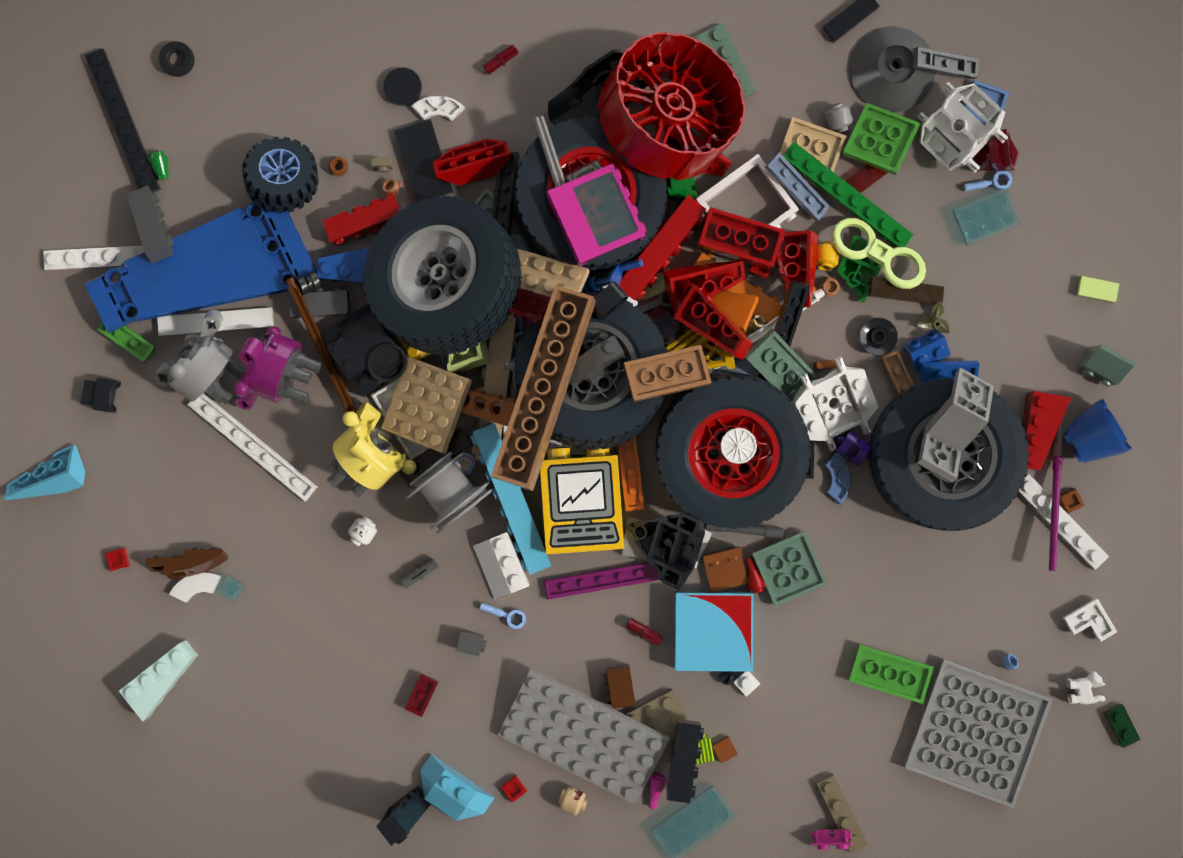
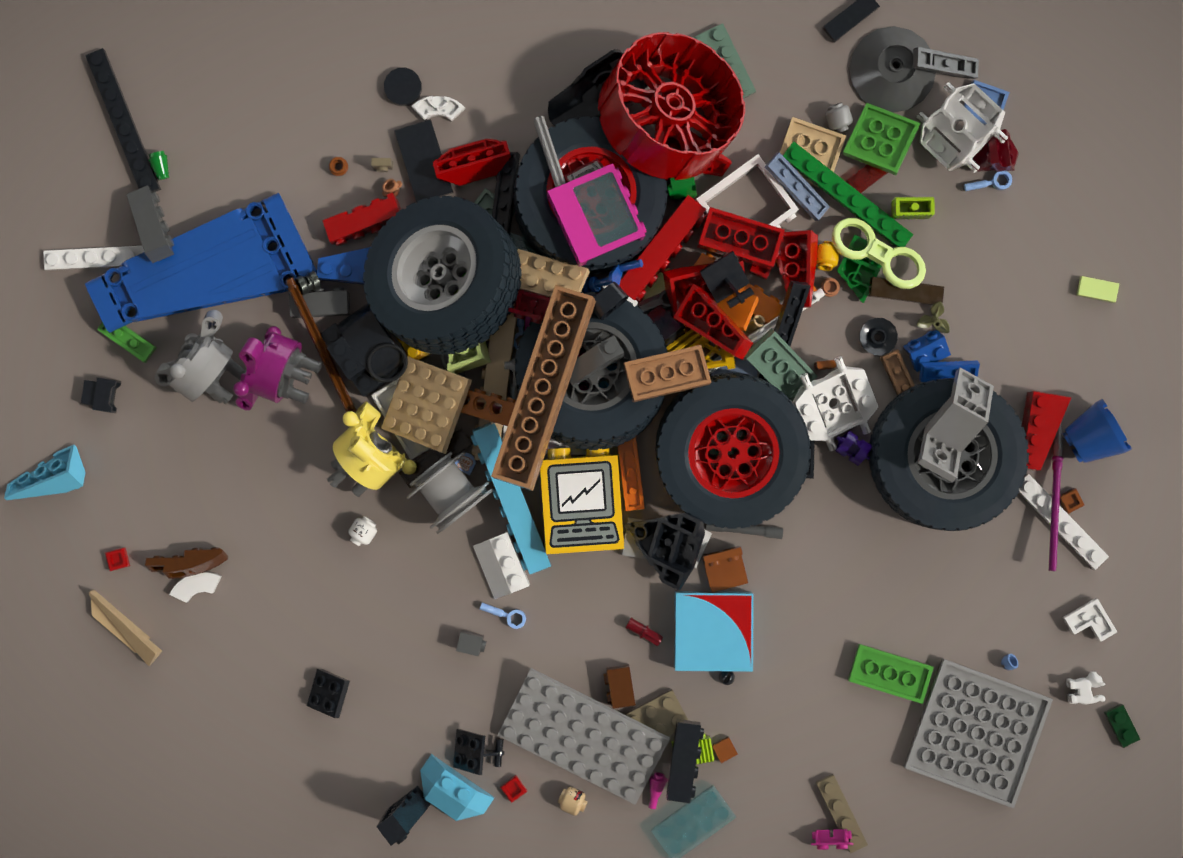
light aqua wedge [119,640,198,722] -> none
white tile [157,307,274,336] -> none
black tyre [159,41,195,77] -> none
white tile [187,393,318,502] -> none
clear light blue plate [218,575,246,602] -> none
black wheel [242,136,319,213] -> none
dark grey pin [400,557,438,589] -> none
dark red plate [405,673,439,717] -> none
dark red axle [482,45,519,75] -> none
magenta tile [544,562,660,600] -> none
white wheel [721,428,757,464] -> none
white plate [733,671,760,697] -> none
red cone [746,558,766,594] -> none
sand green plate [752,531,828,607] -> none
medium blue tile [824,451,850,505] -> none
clear light blue plate [952,188,1021,246] -> none
sand green slope [1078,344,1136,387] -> none
none -> tan wedge [89,590,162,666]
none -> black plate [306,669,350,718]
none -> black plate [453,729,505,775]
none -> black plate [699,251,754,309]
none -> lime brick [891,197,935,220]

